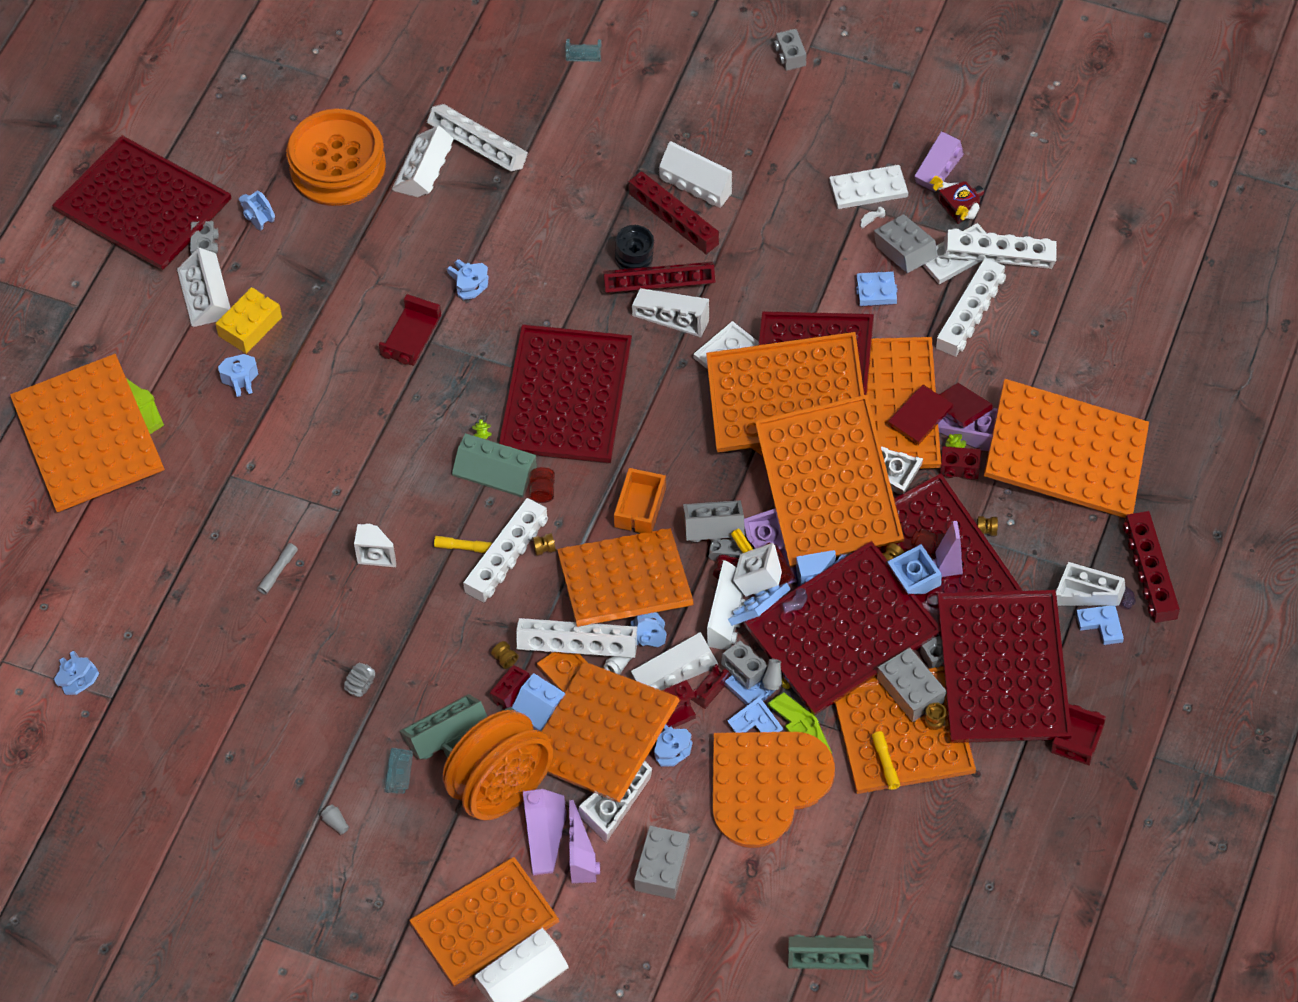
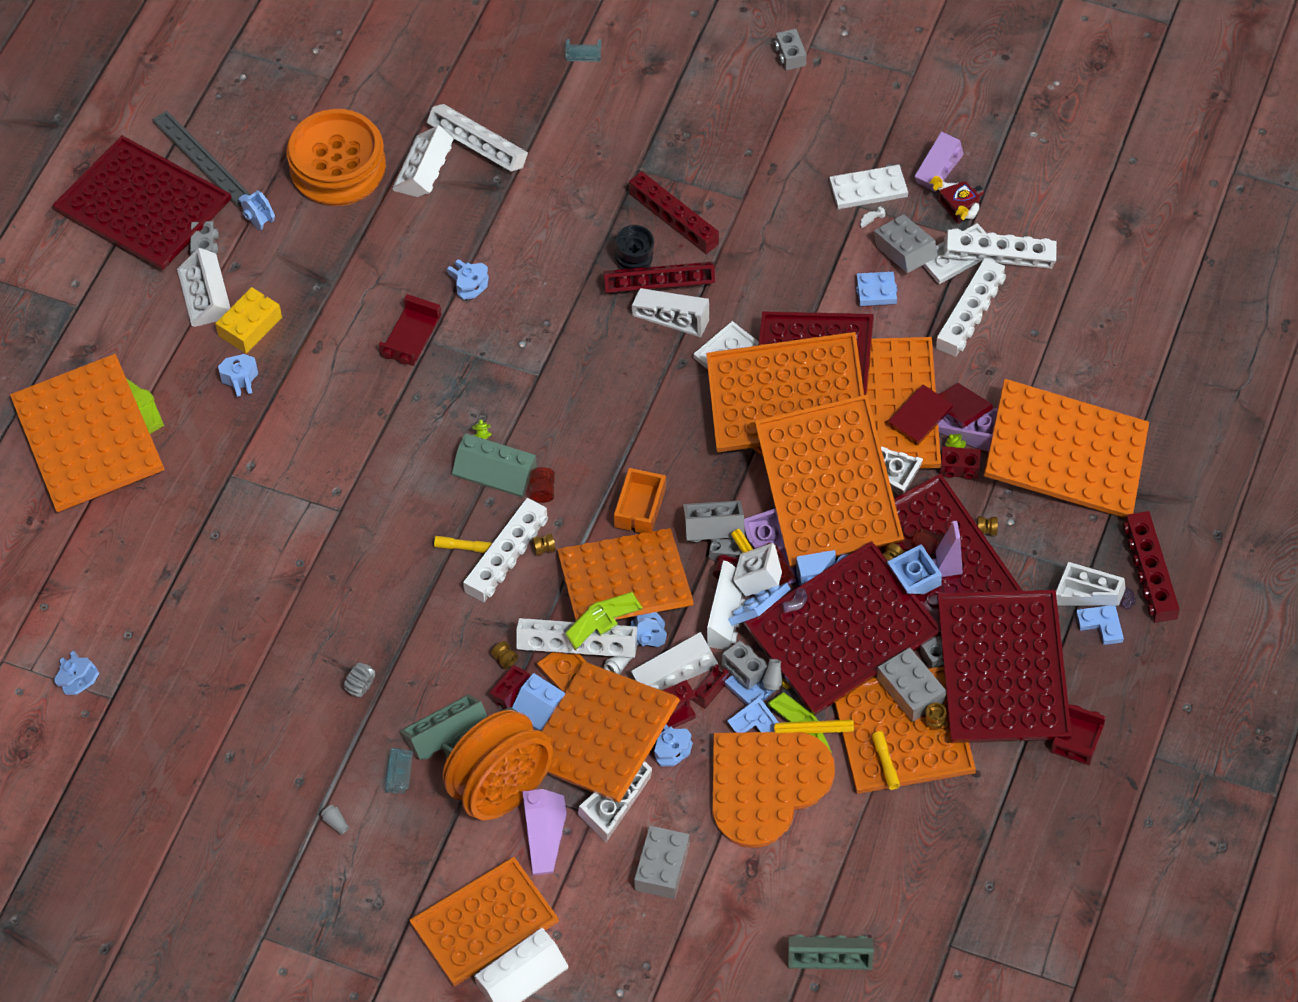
light grey piece [257,543,298,595] -> none
white slope [354,524,396,567] -> none
dark red plate [499,324,632,463] -> none
lavender wedge [569,800,600,883] -> none
white slope [659,141,732,208] -> none
none -> dark grey tile [152,110,251,207]
none -> lime plate [565,592,643,651]
none -> yellow axle [774,720,854,733]

